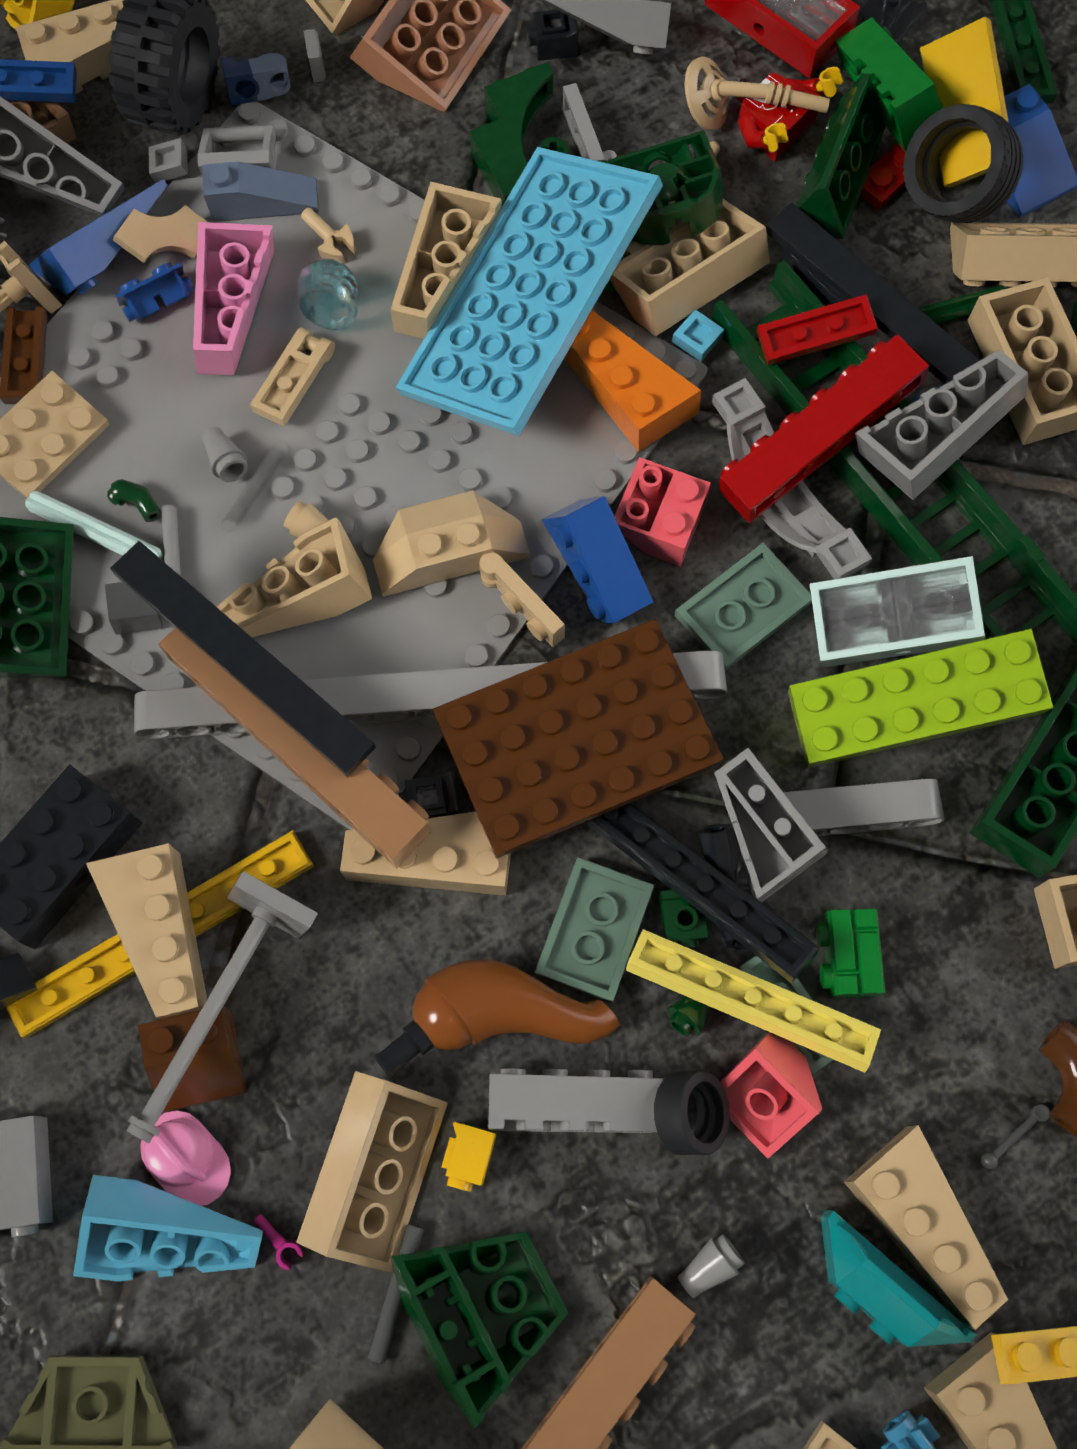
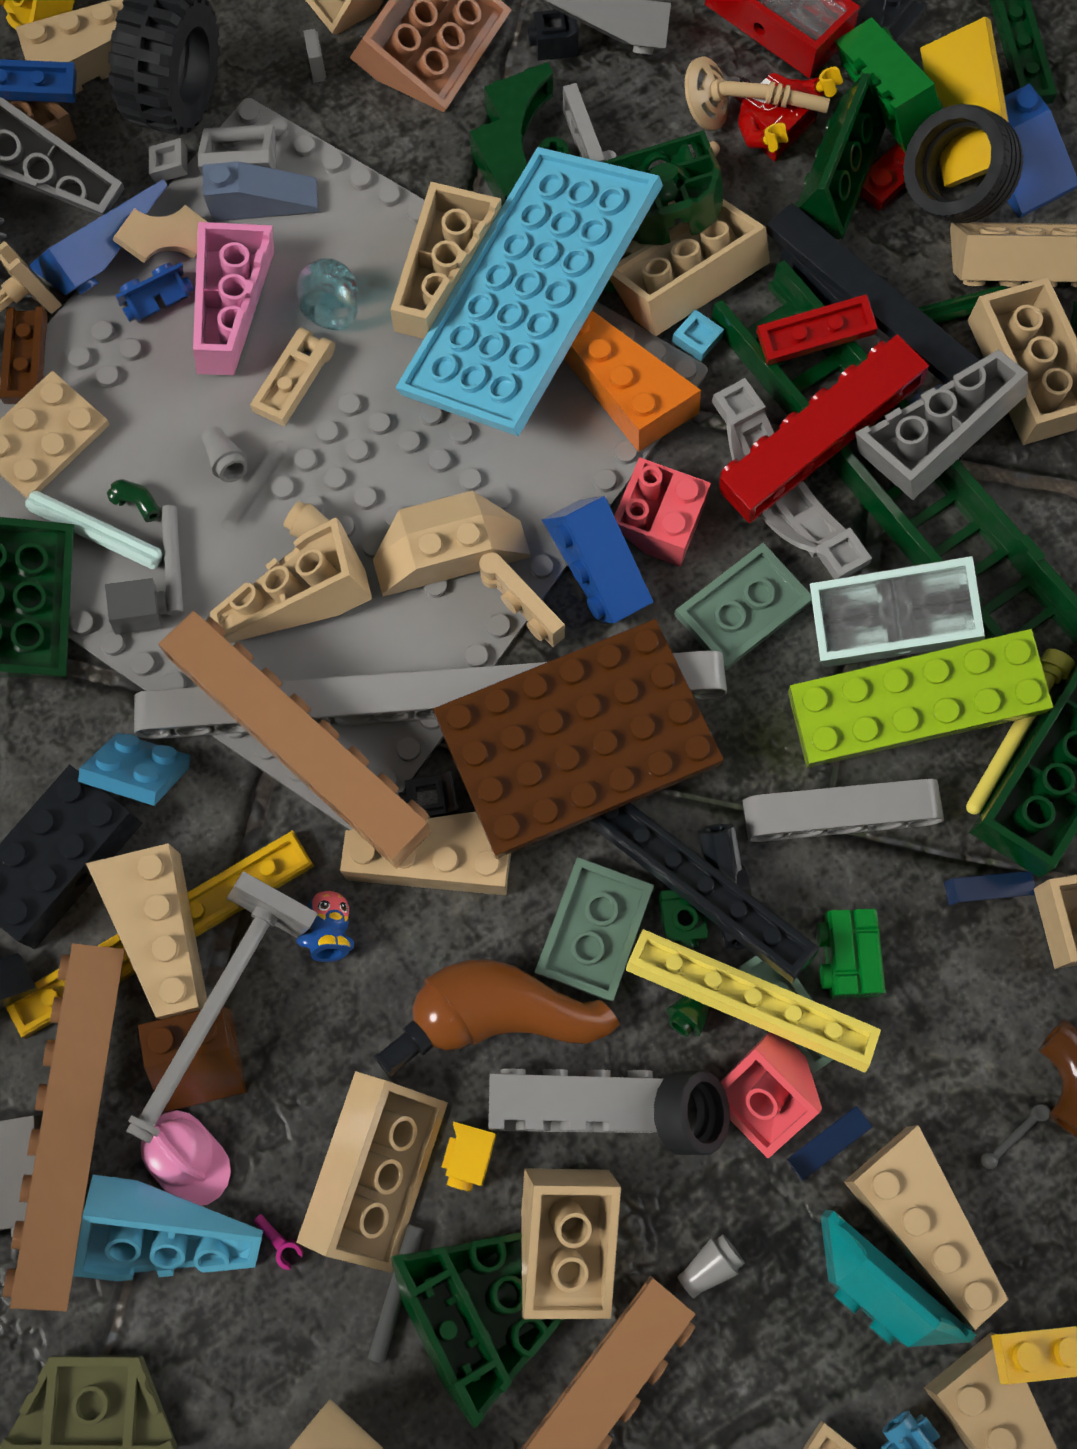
black tile [110,541,376,778] -> none
leg [220,53,291,106] -> none
tan bar [301,208,356,264] -> none
light grey wedge [715,748,828,903] -> none
none -> medium nougat brick [3,943,124,1311]
none -> dark azure plate [78,732,191,806]
none -> blue animal [296,891,354,962]
none -> tan slope [521,1168,621,1319]
none -> dark blue piece [786,1106,872,1182]
none -> dark blue piece [944,871,1035,906]
none -> light yellow piece [966,648,1075,815]

